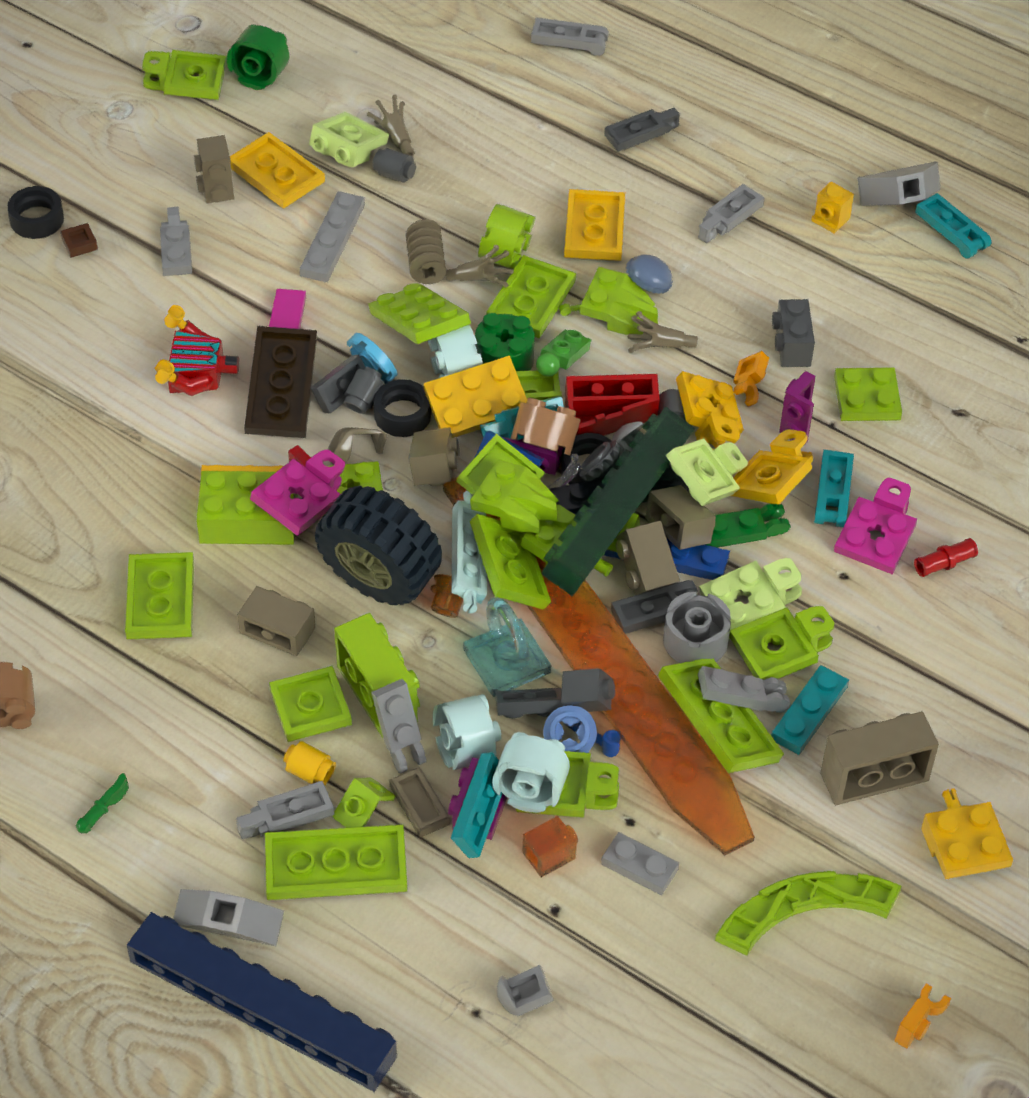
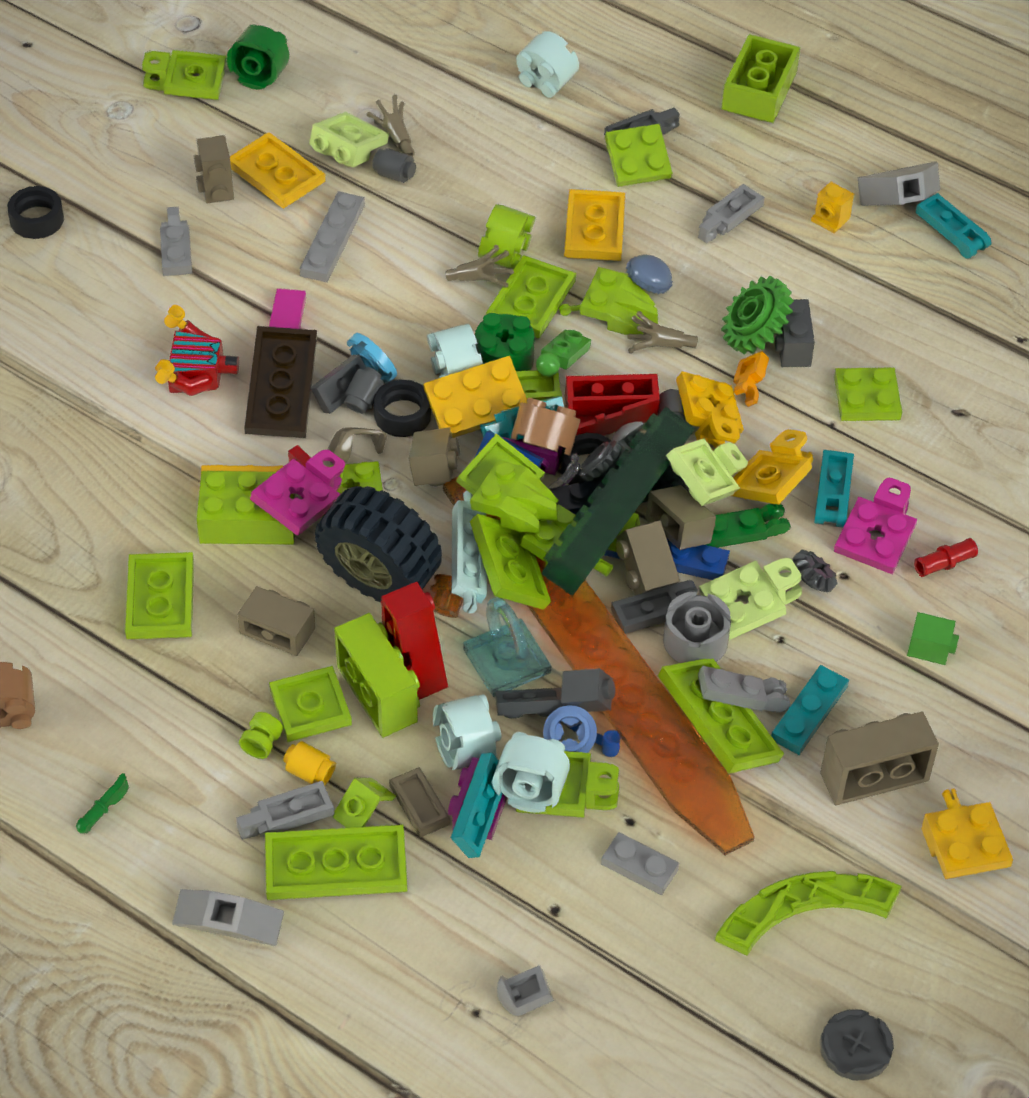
reddish brown plate [60,223,98,258] -> none
dark blue brick [127,912,397,1092] -> none
lime plate [368,283,471,344] -> none
light grey hinge [371,679,426,774] -> none
dark tan piece [406,219,446,284] -> none
clear orange brick [522,816,578,878] -> none
light grey plate [531,18,609,56] -> none
lime plate [729,606,835,680] -> none
magenta bracket [779,371,816,445] -> none
light orange plate [895,983,951,1049] -> none
none -> lime wheel [239,712,284,759]
none -> red wedge [381,582,448,700]
none -> light aqua brick [516,31,579,98]
none -> lime plate [605,124,673,187]
none -> lime brick [721,34,800,123]
none -> bright green gear [721,276,794,354]
none -> dark grey gear [793,549,838,592]
none -> dark grey tile [820,1009,894,1080]
none -> bright green brick [907,612,959,665]

